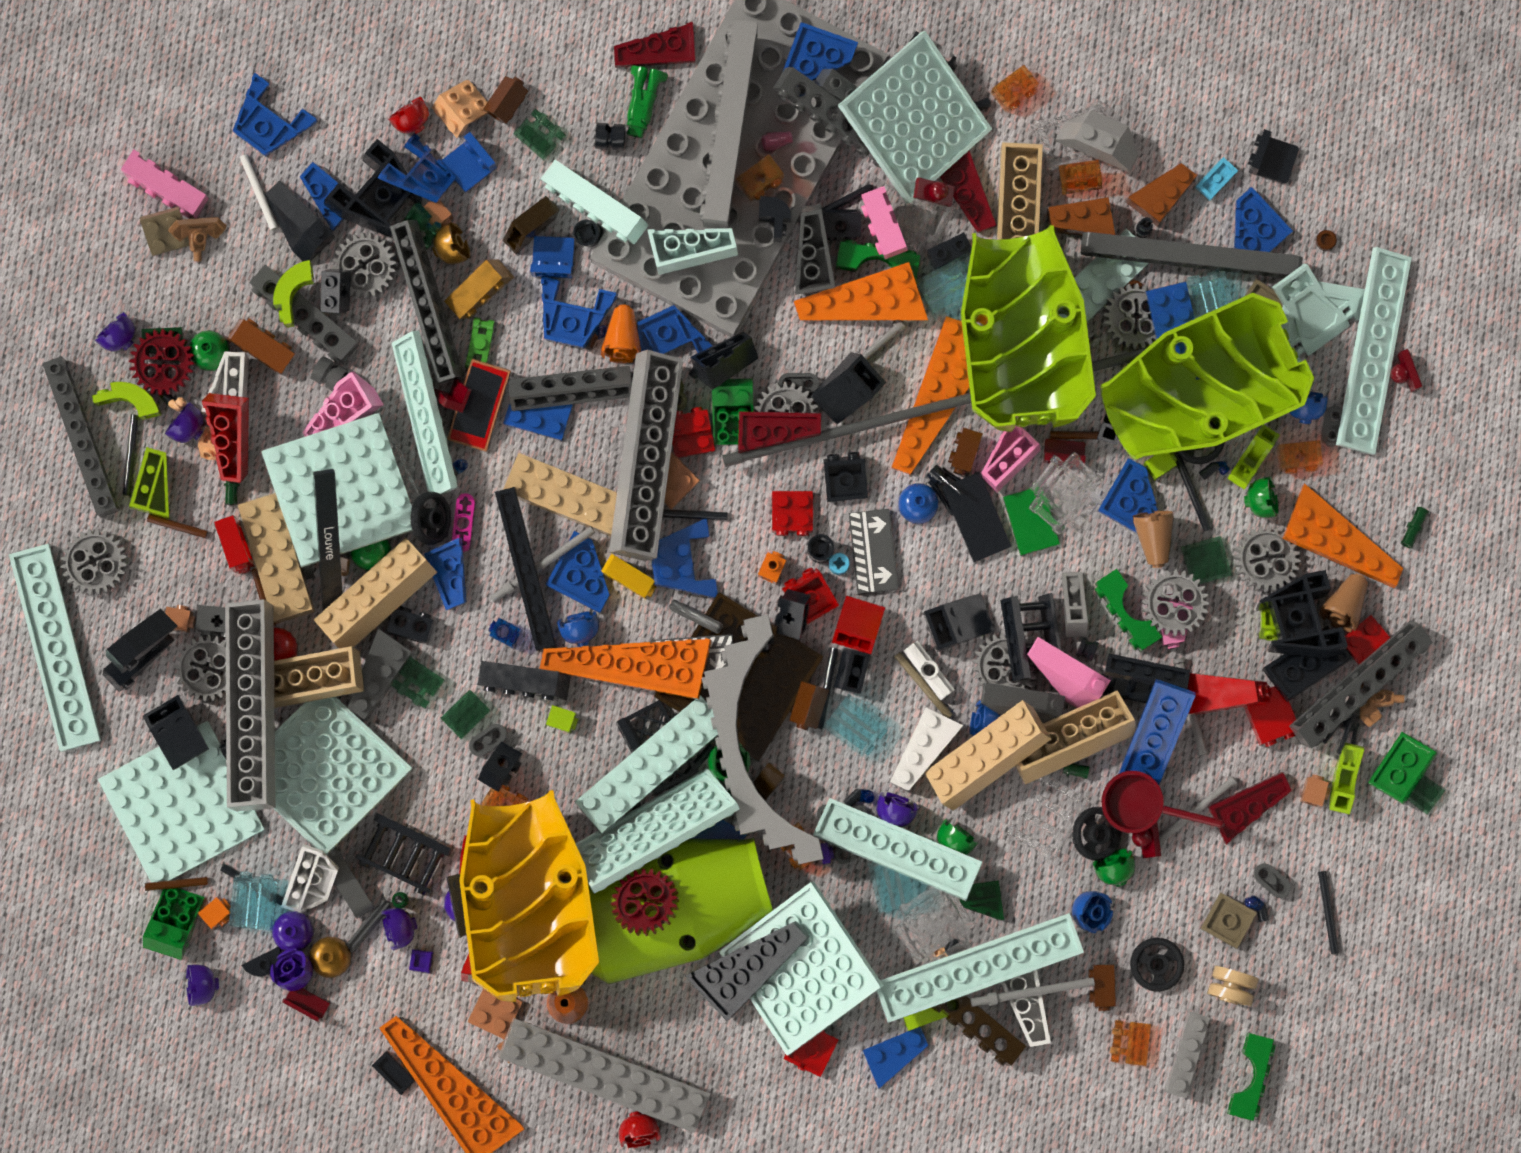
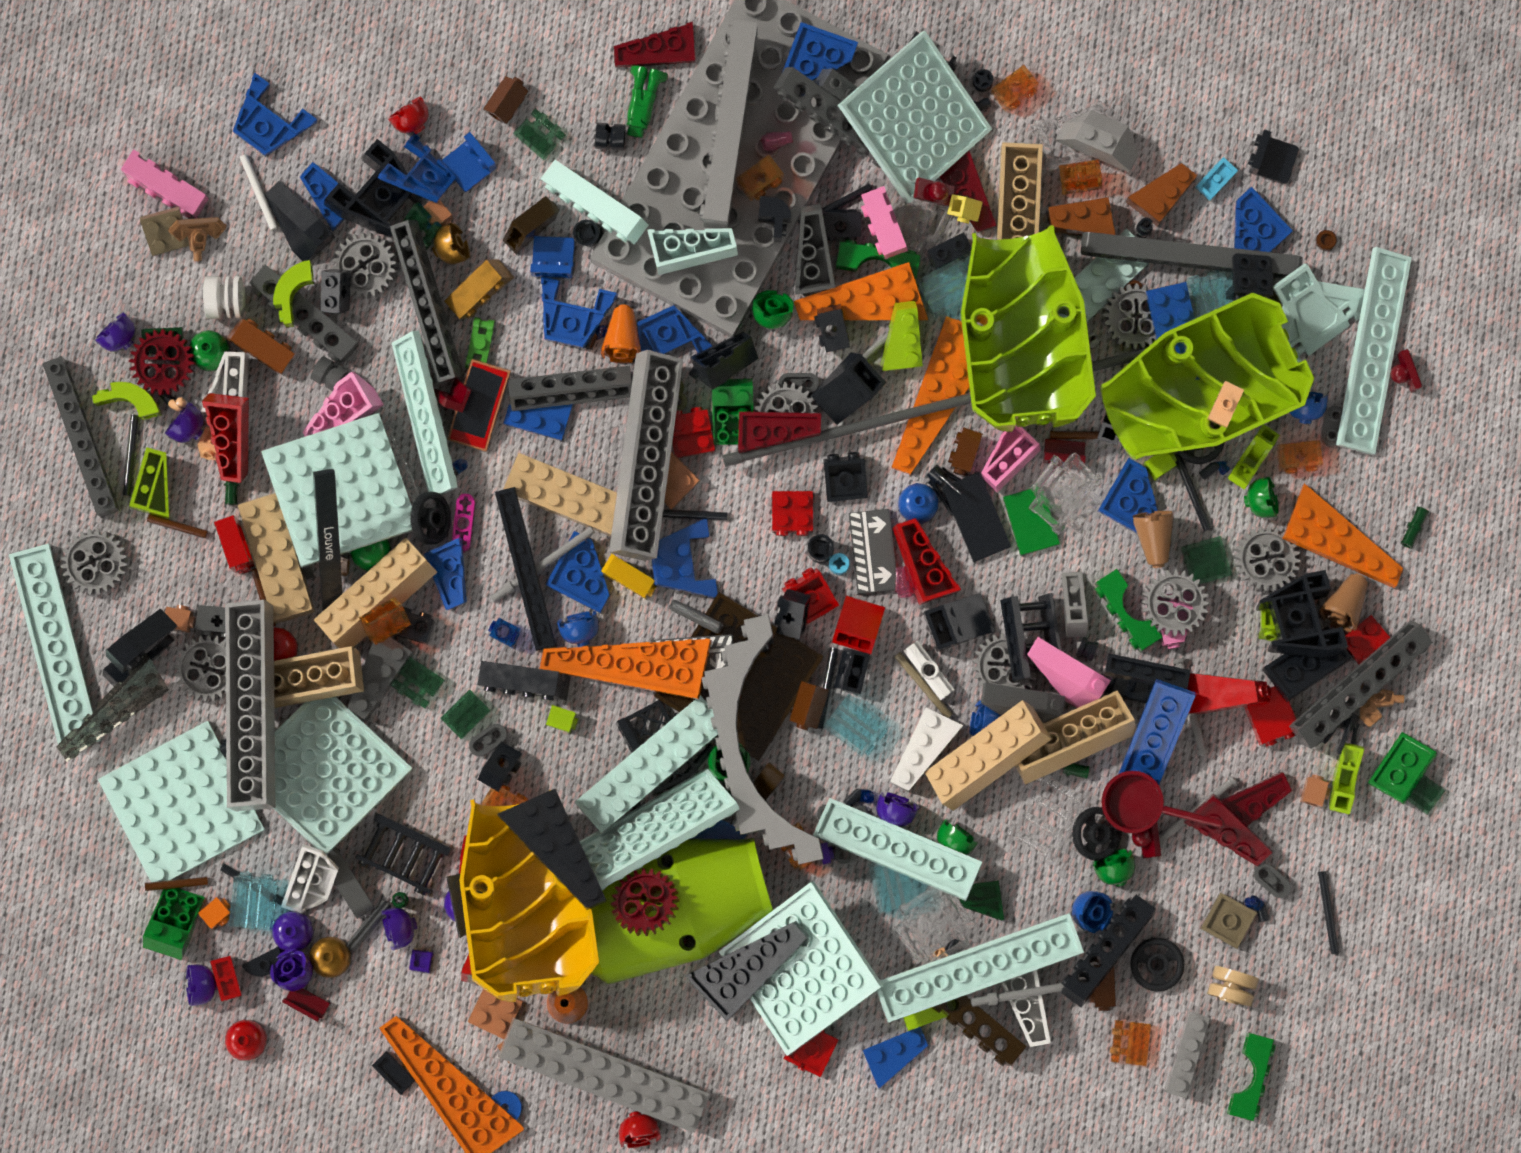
black slope [143,695,209,770] -> none
light nougat bracket [432,80,488,138] -> none
orange brick [758,551,786,585] -> none
none -> clear smoke wing [56,653,169,762]
none -> white wheel [203,275,246,319]
none -> red hinge [210,956,242,1002]
none -> red cylinder [225,1020,267,1061]
none -> clear orange brick [359,597,411,645]
none -> blue piece [491,1091,522,1120]
none -> black wing [497,789,606,910]
none -> green cylinder [752,290,794,329]
none -> black brick [814,304,850,353]
none -> lime wedge [880,301,923,371]
none -> red wedge [892,518,961,605]
none -> clear pink cone [895,566,915,598]
none -> light yellow brick [947,194,983,224]
none -> black wheel [973,69,994,92]
none -> black brick [1061,894,1156,1008]
none -> dark red wing [1184,793,1272,866]
none -> light nougat plate [1207,381,1244,428]
none -> black bracket [1226,253,1273,301]

